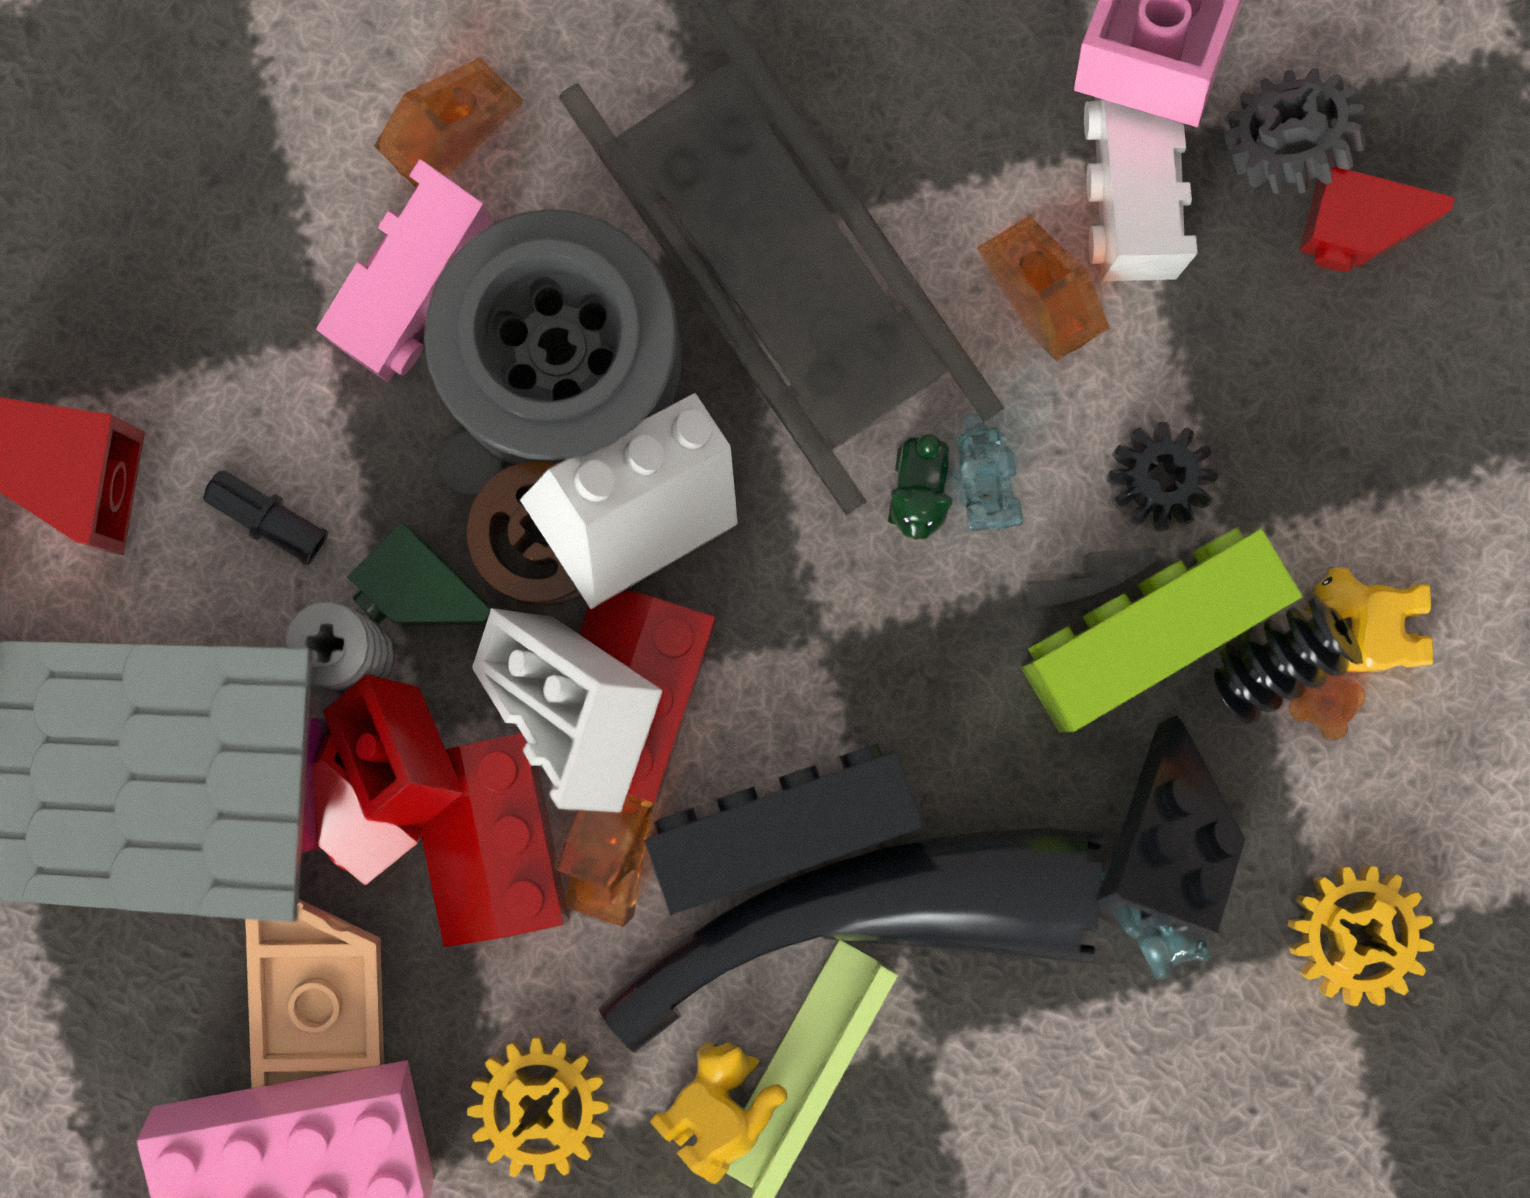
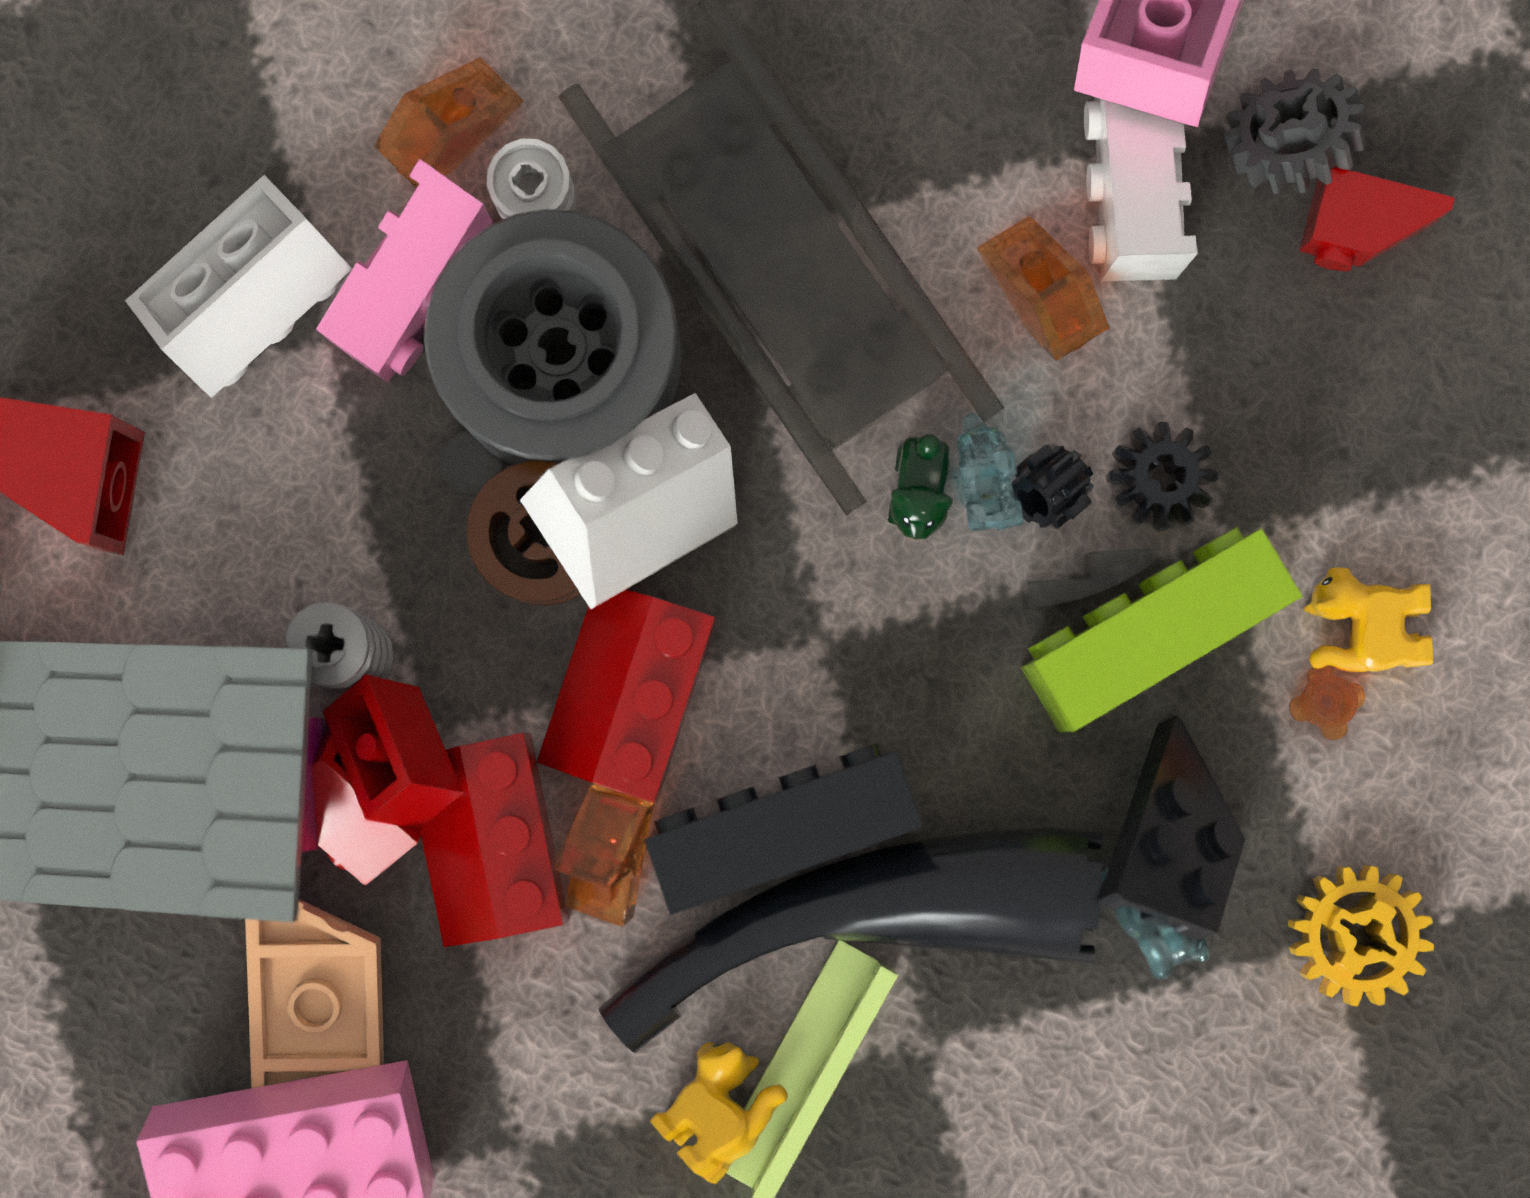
black axle [203,470,328,566] -> none
dark green slope [347,522,493,626] -> none
yellow gear [467,1035,610,1181] -> none
white wedge [472,608,662,812] -> none
black piece [1214,595,1363,724] -> none
none -> white slope [125,175,352,398]
none -> white wheel [487,138,577,220]
none -> black gear [1010,444,1094,528]

